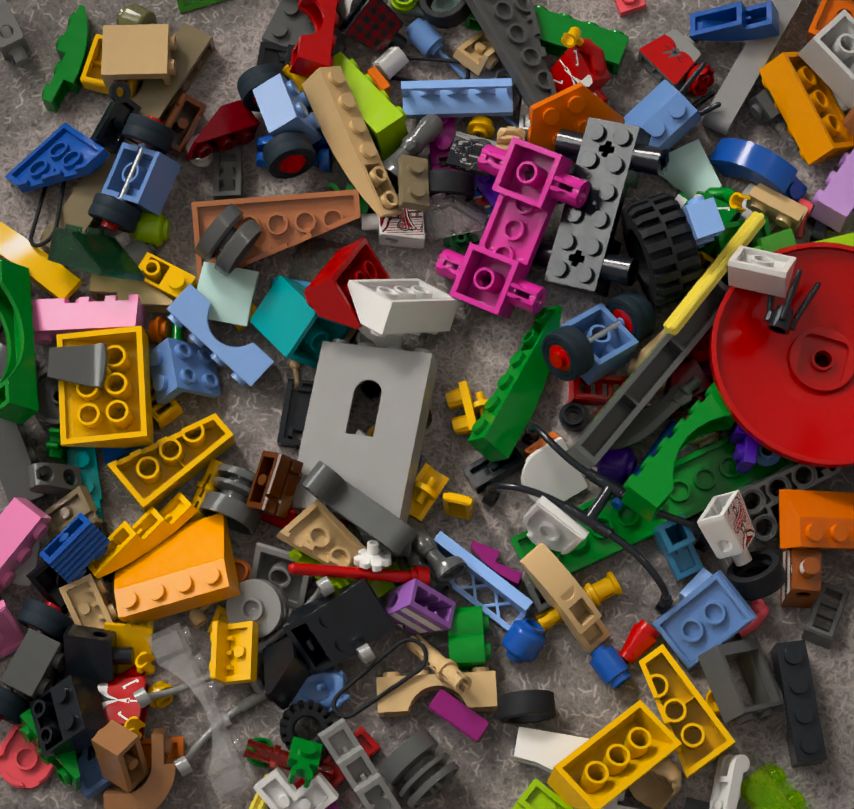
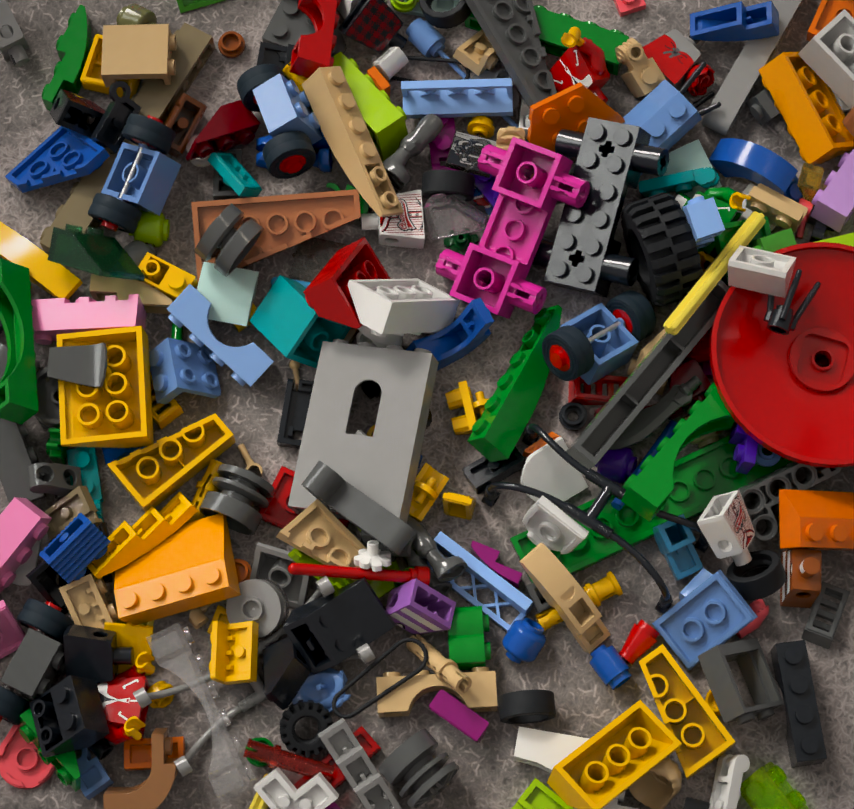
black piece [29,181,66,248] -> none
medium nougat brick [91,720,150,793] -> none
orange plate [148,316,172,344] -> none
reddish brown brick [246,450,304,519] -> none
green plate [287,736,323,788] -> none
dark tan plate [398,154,430,212] -> none
none -> black torso [50,89,105,138]
none -> teal plate [208,153,262,197]
none -> dark orange plate [218,31,245,58]
none -> tan hand [238,444,263,476]
none -> blue arch [406,298,494,371]
none -> tan brick [615,38,666,98]
none -> teal hinge [638,167,720,197]
none -> clear yellow slope [798,163,824,202]

